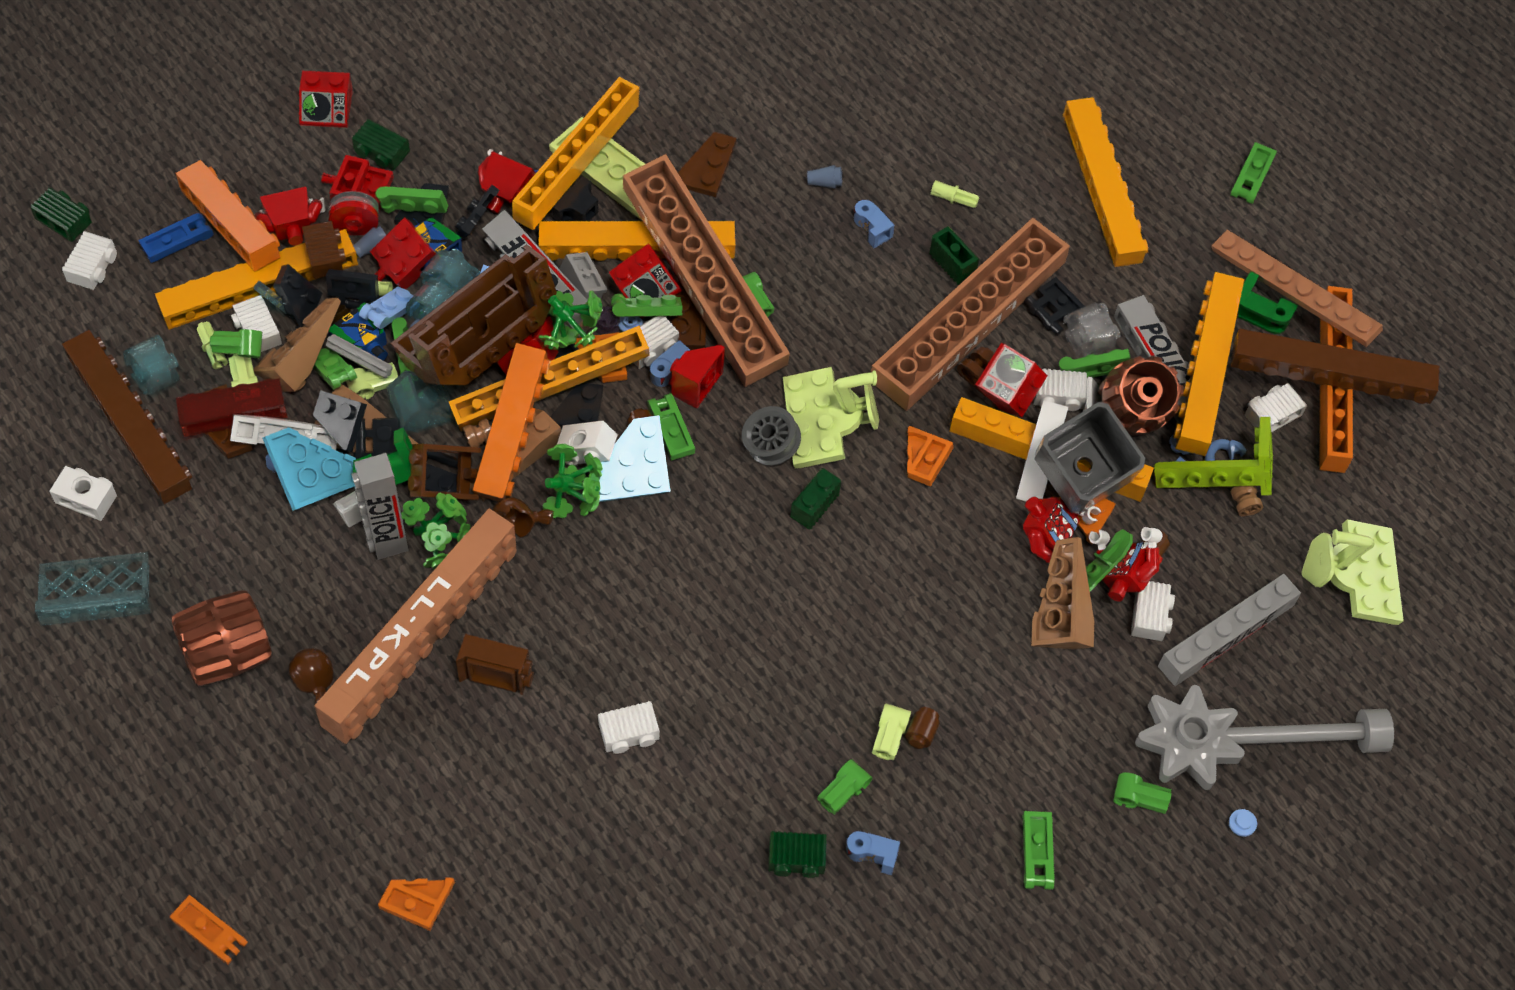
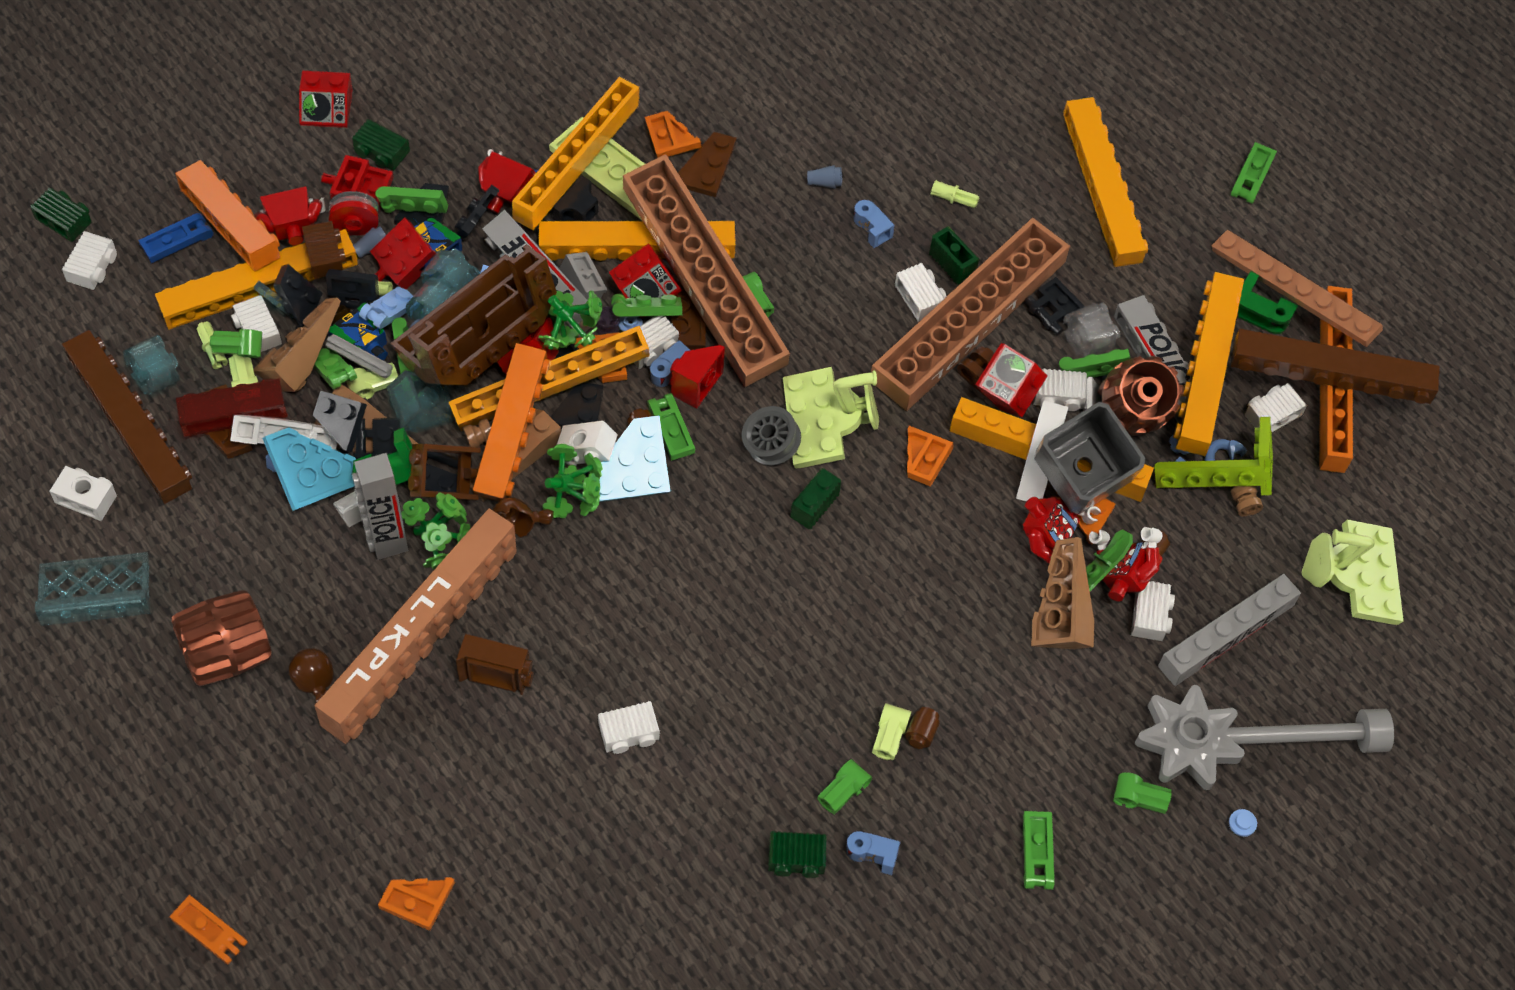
none -> orange wing [645,111,702,158]
none -> white brick [895,263,947,322]

